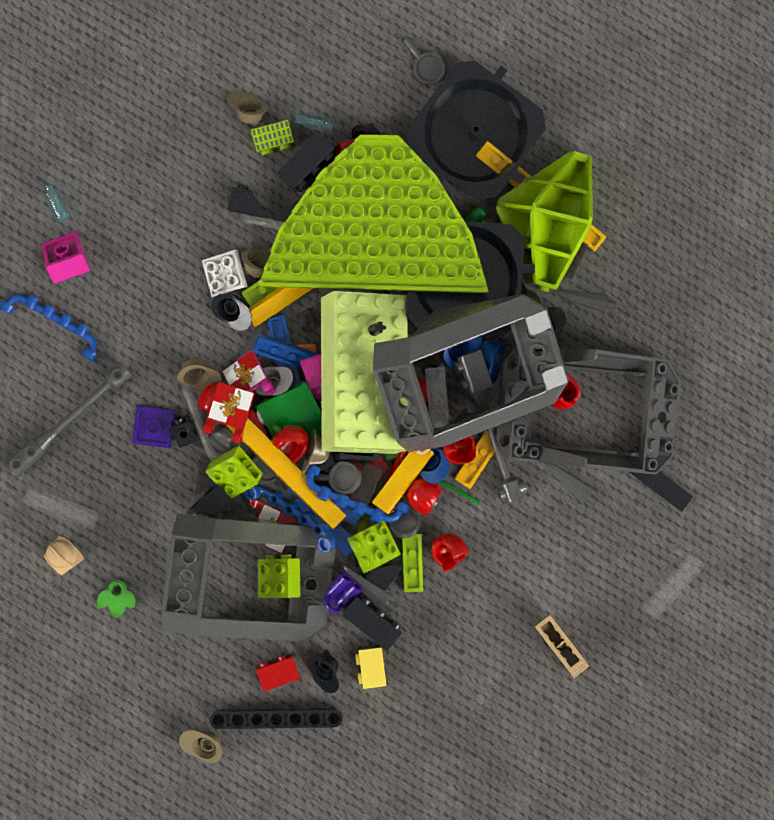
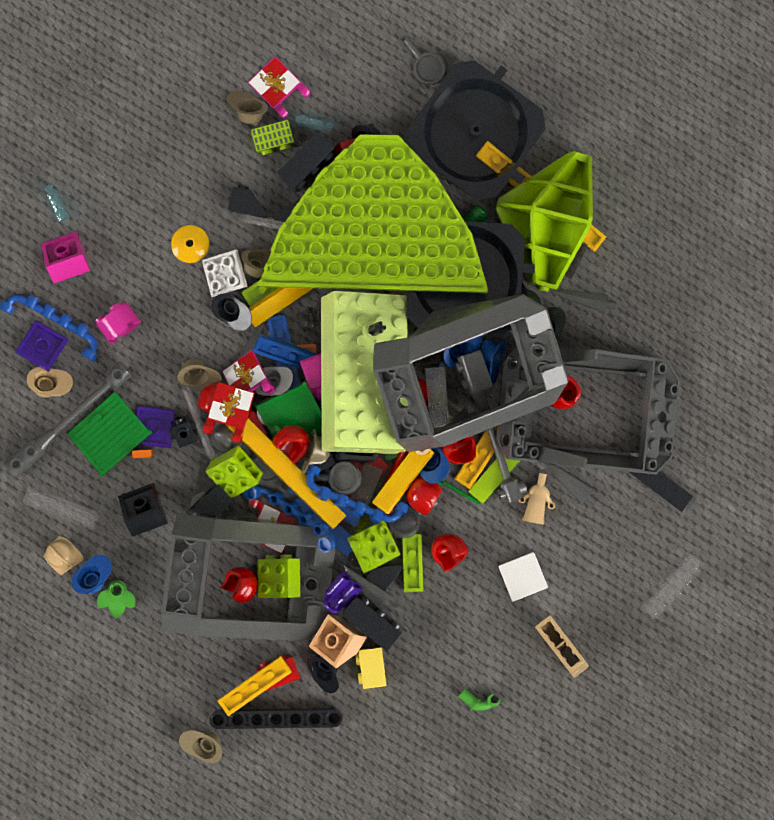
none -> dark purple tile [15,320,69,372]
none -> tan piece [27,367,73,397]
none -> green piece [67,391,152,477]
none -> blue piece [72,555,111,594]
none -> dark pink brick [95,301,141,344]
none -> black slope [118,483,168,537]
none -> orange tile [132,450,153,458]
none -> yellow dish [171,225,209,263]
none -> yellow tile [217,656,292,716]
none -> red piece [220,566,258,603]
none -> flag [248,56,311,119]
none -> light nougat slope [309,614,367,668]
none -> bright green piece [458,688,500,711]
none -> lime tile [468,456,520,504]
none -> white tile [498,552,548,602]
none -> tan piece [518,473,555,525]

